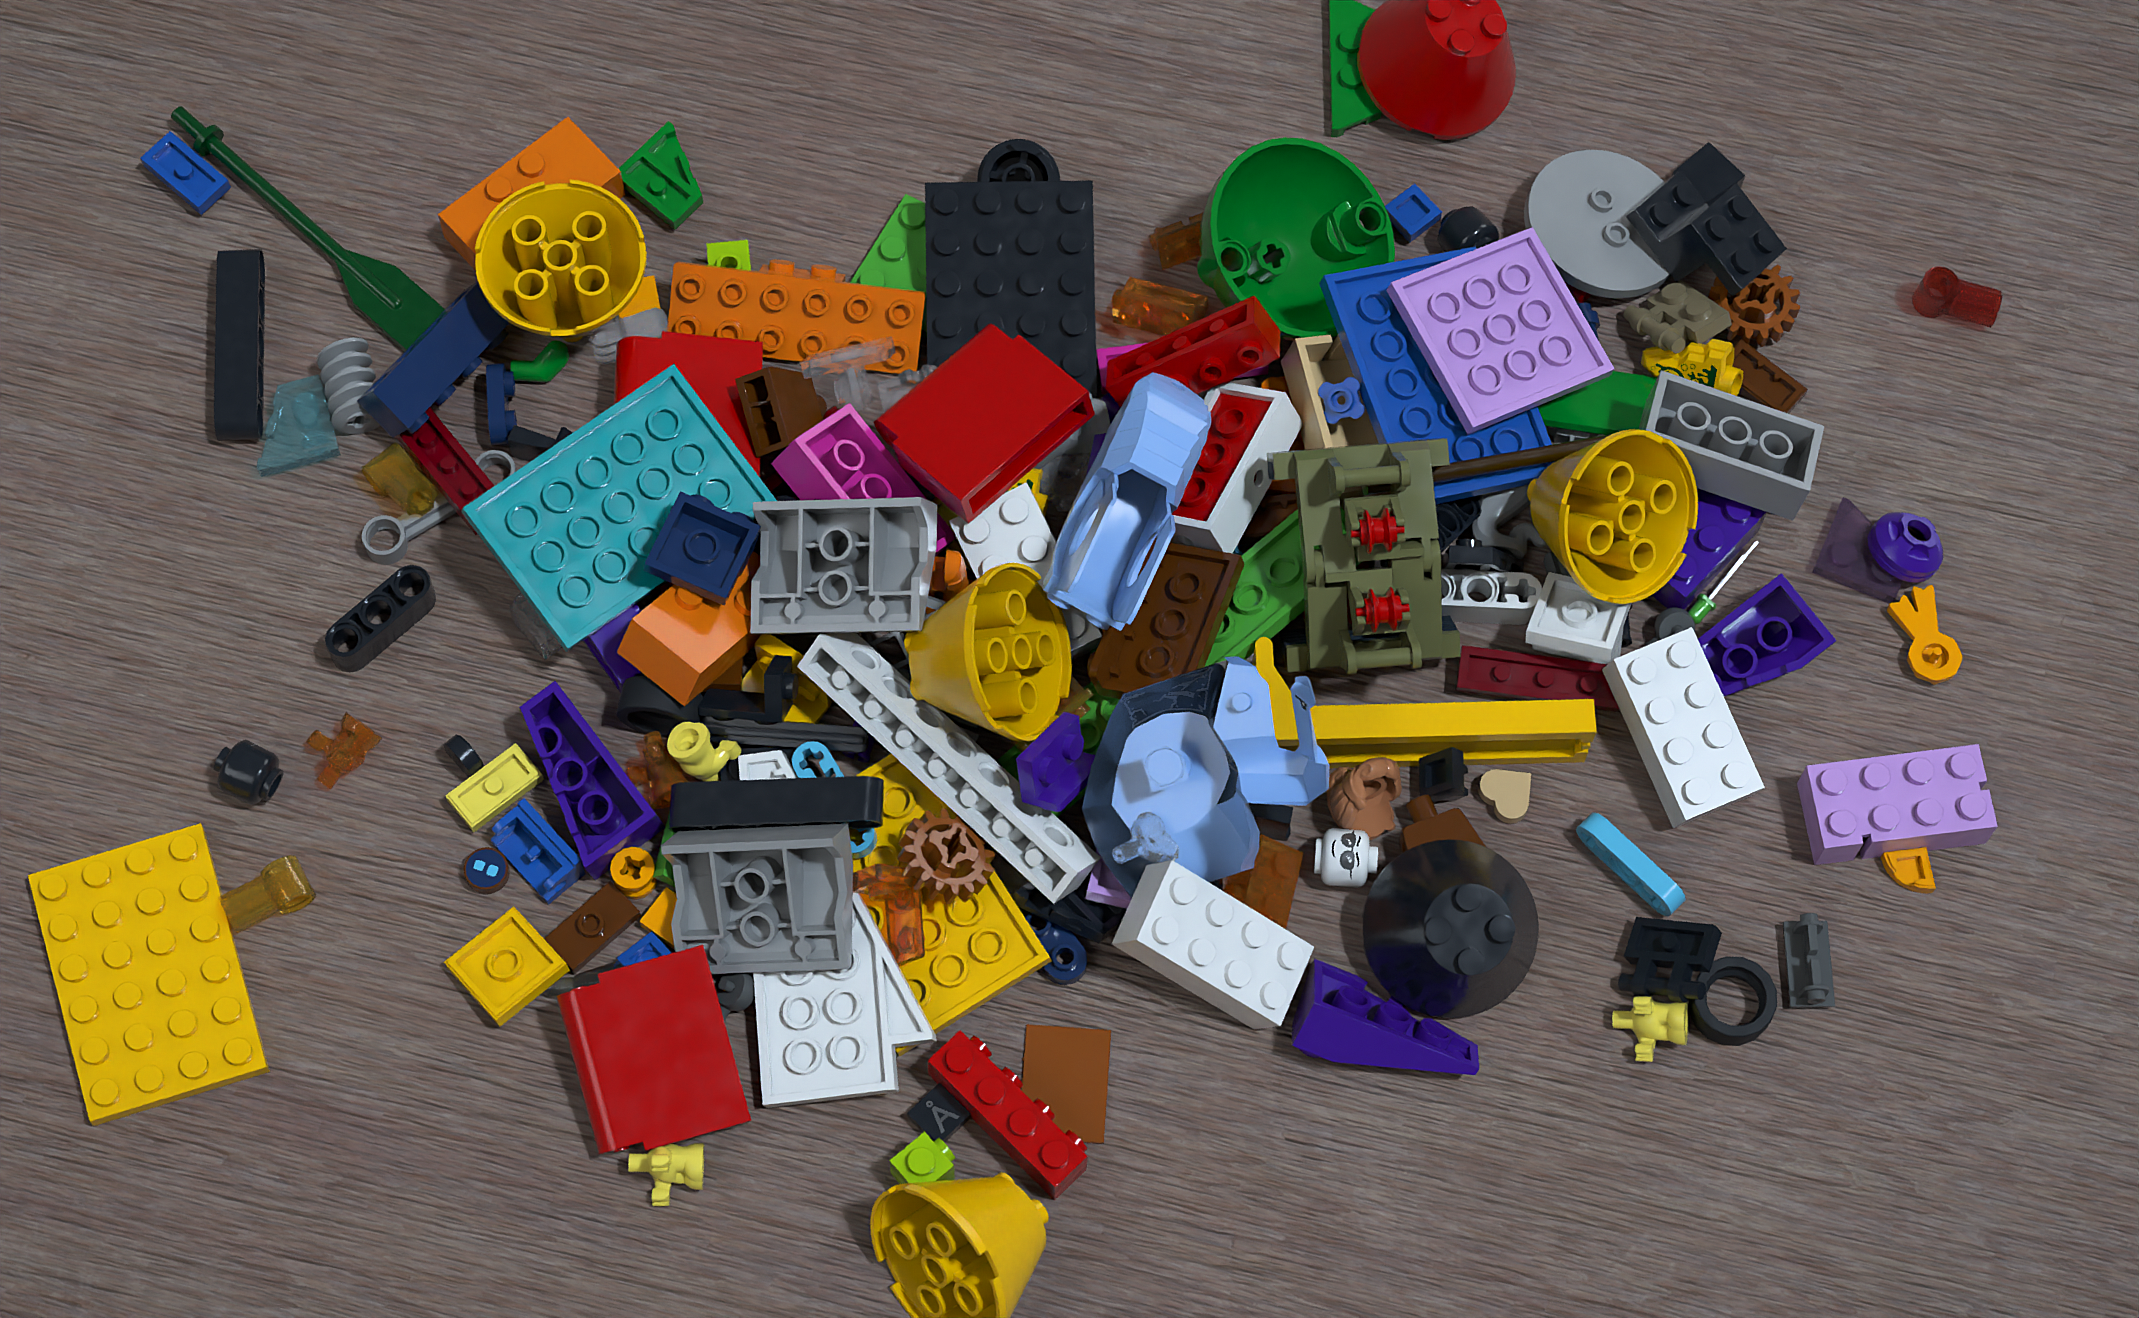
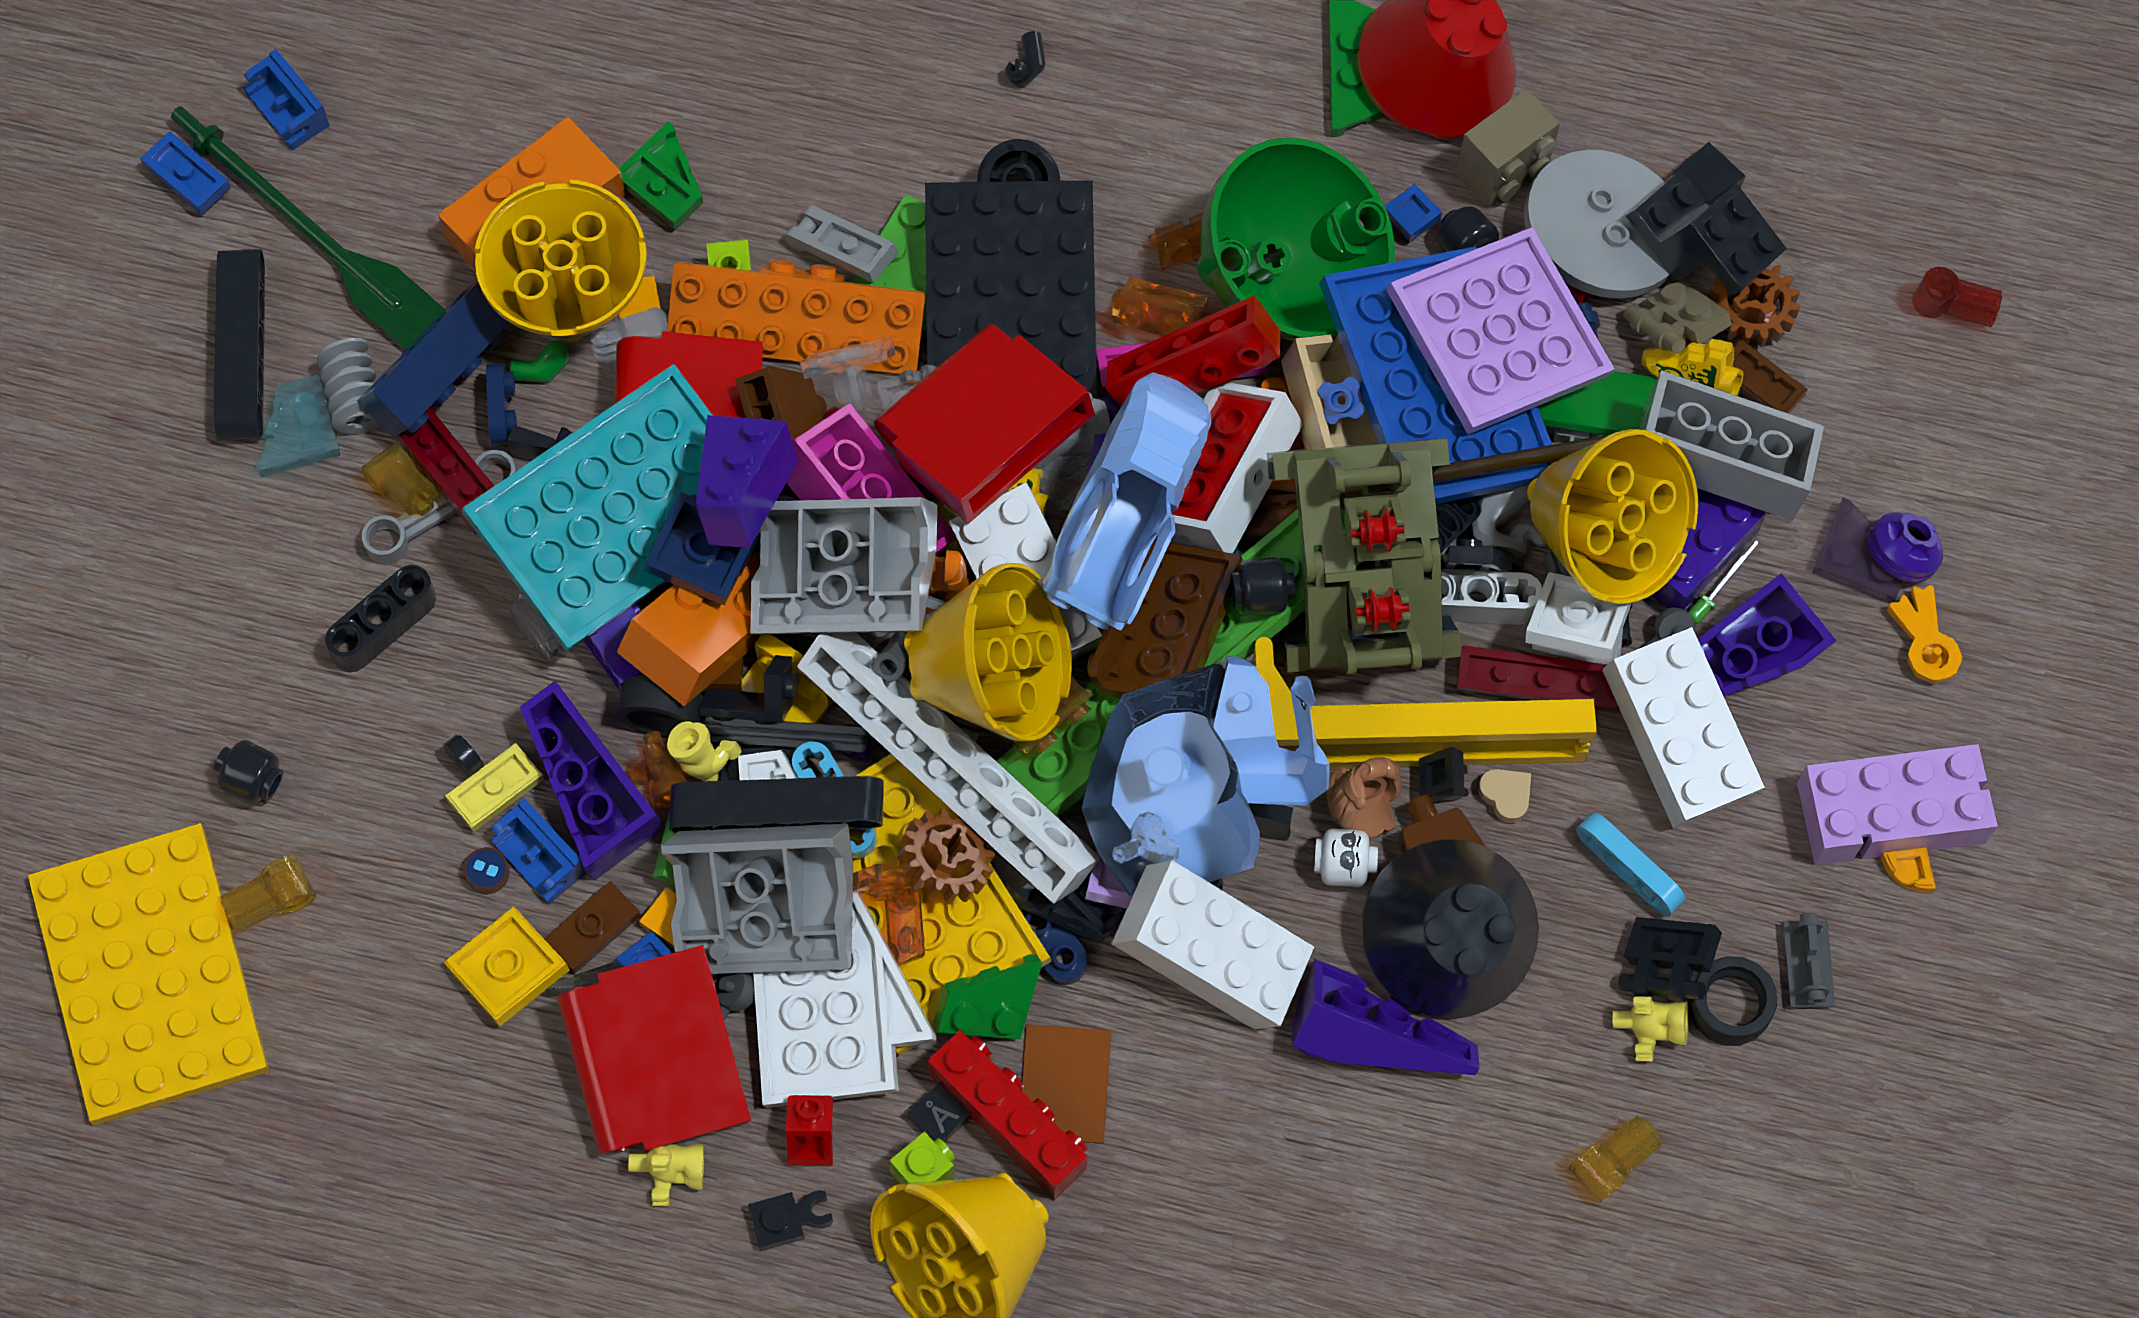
clear orange piece [306,712,382,789] -> none
light orange wheel [610,847,657,900] -> none
dark purple bracket [1016,712,1095,812] -> none
clear orange bracket [1223,834,1303,929] -> none
none -> blue hinge [244,49,330,151]
none -> dark purple wedge [696,415,799,548]
none -> black plate [748,1190,833,1251]
none -> light grey plate [784,205,898,283]
none -> red bracket [786,1095,834,1165]
none -> dark grey bar [873,632,909,683]
none -> green wing [933,954,1042,1039]
none -> black arm [1005,31,1046,86]
none -> black head [1231,557,1296,616]
none -> dark tan brick [1456,89,1560,208]
none -> clear yellow piece [1569,1115,1663,1203]

